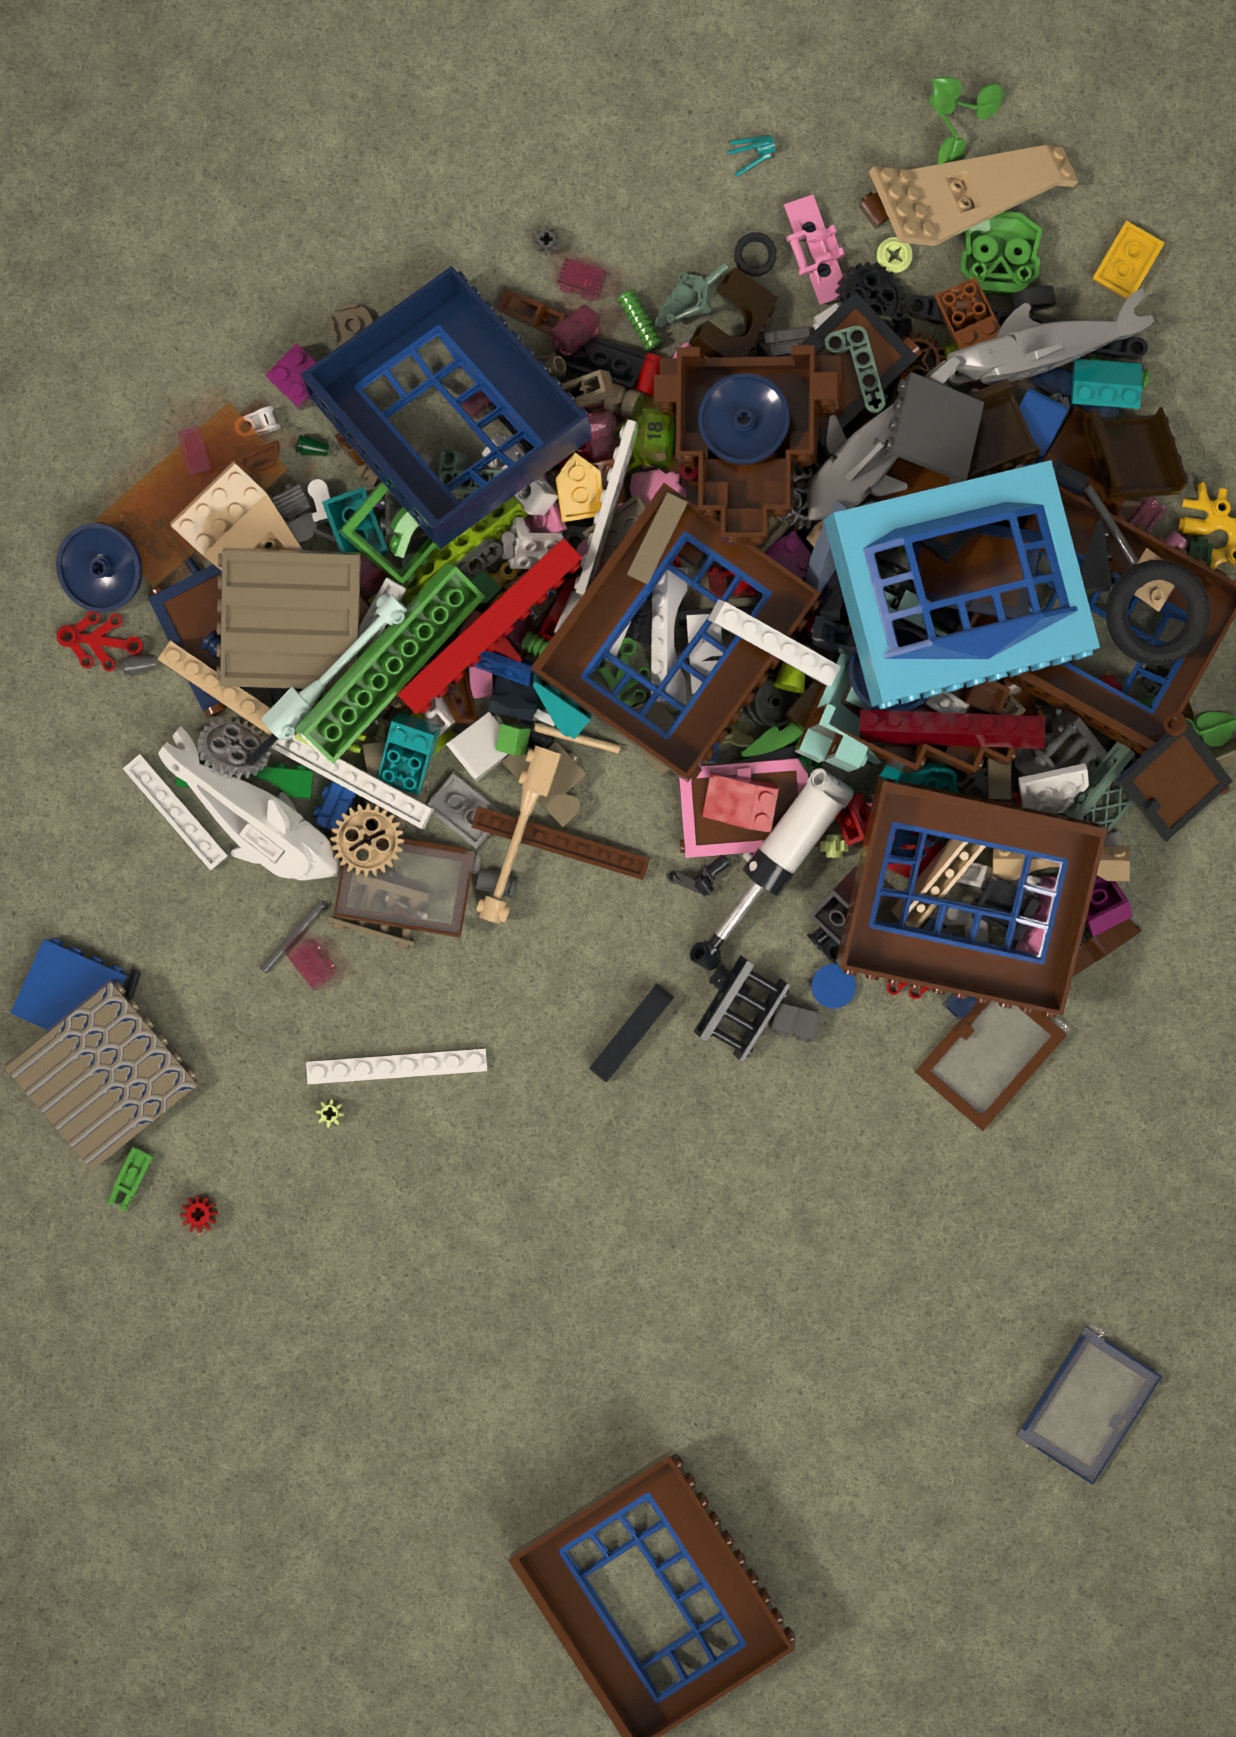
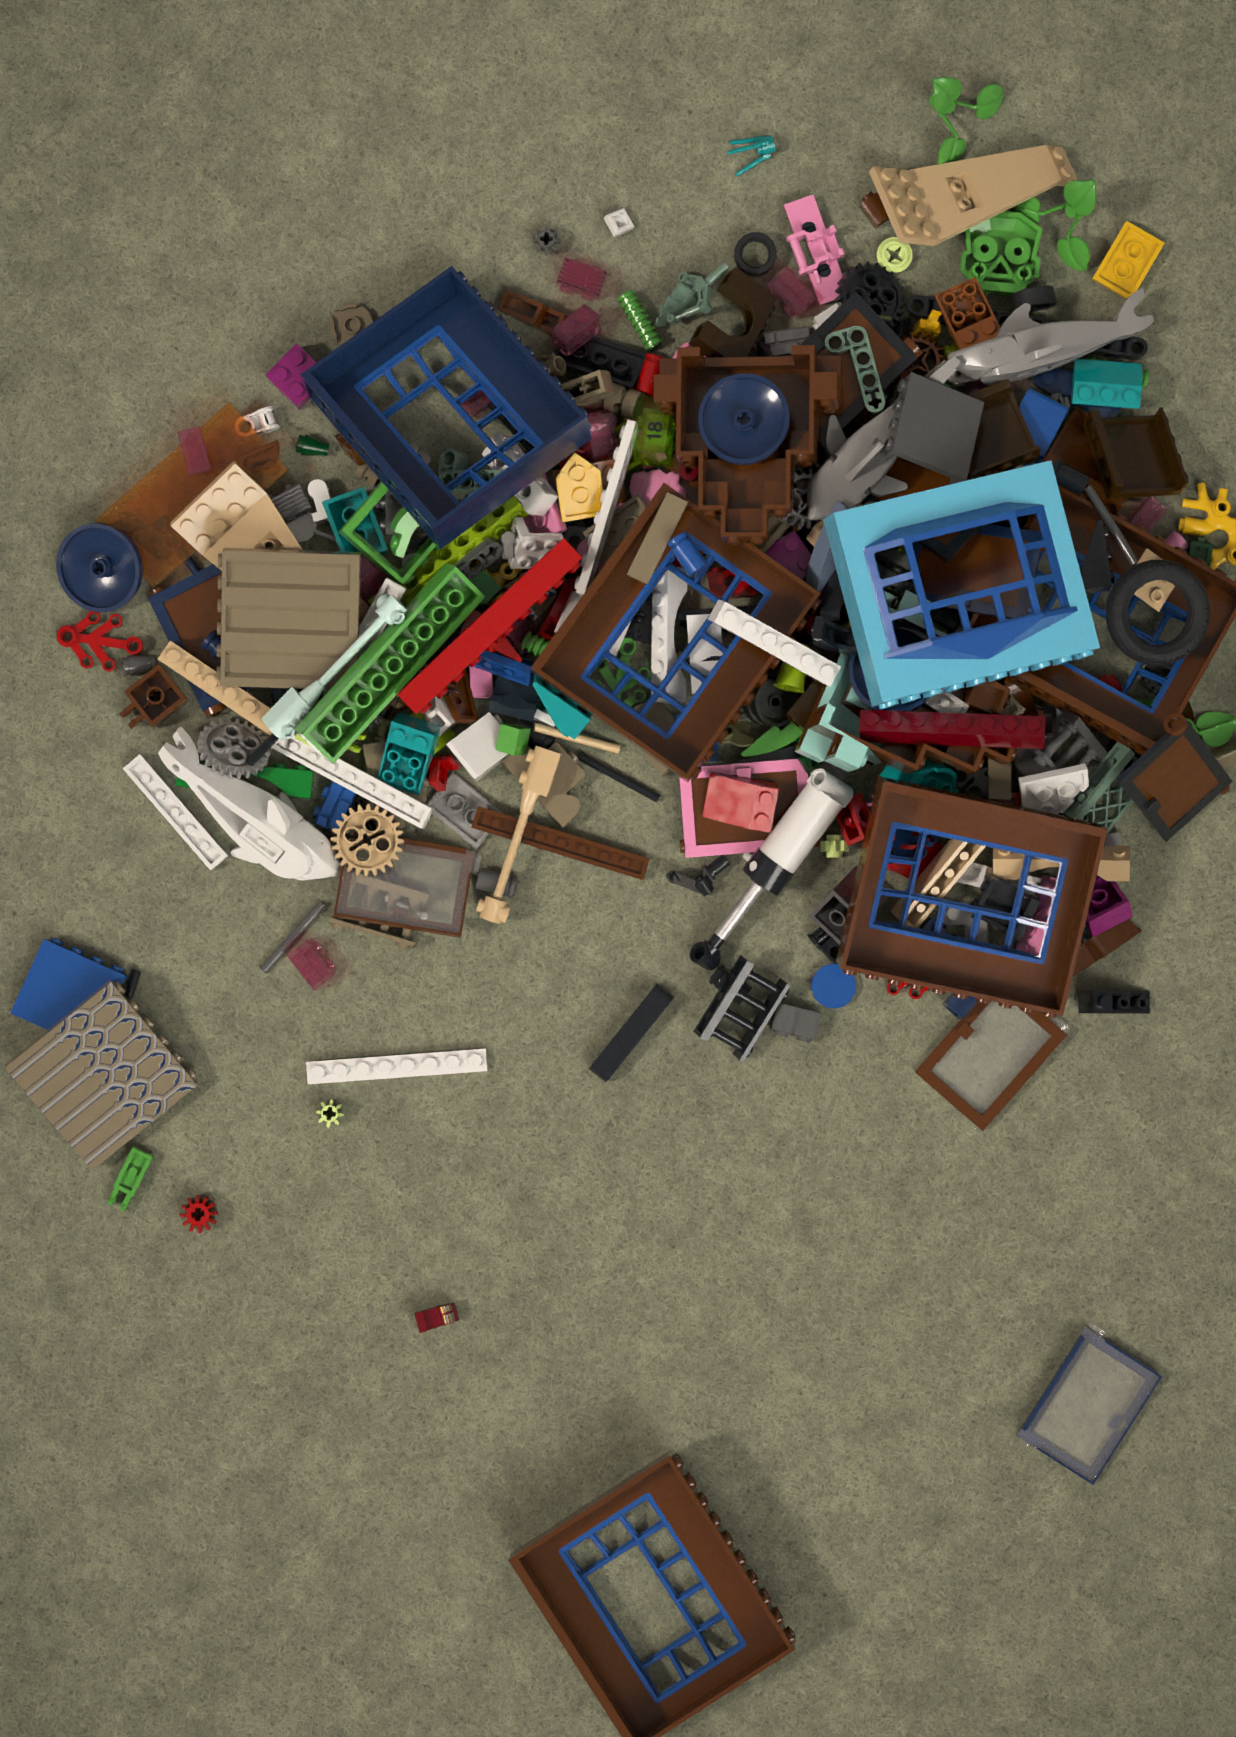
none -> reddish brown hinge [119,664,190,729]
none -> dark red leg [414,1302,460,1333]
none -> red bracket [427,755,460,792]
none -> black bar [578,752,660,803]
none -> white tile [604,208,634,237]
none -> blue piece [667,532,708,577]
none -> clear pink brick [767,266,818,319]
none -> yellow plate [912,310,942,342]
none -> bright green plant [1011,180,1096,271]
none -> black slope [1078,991,1150,1014]

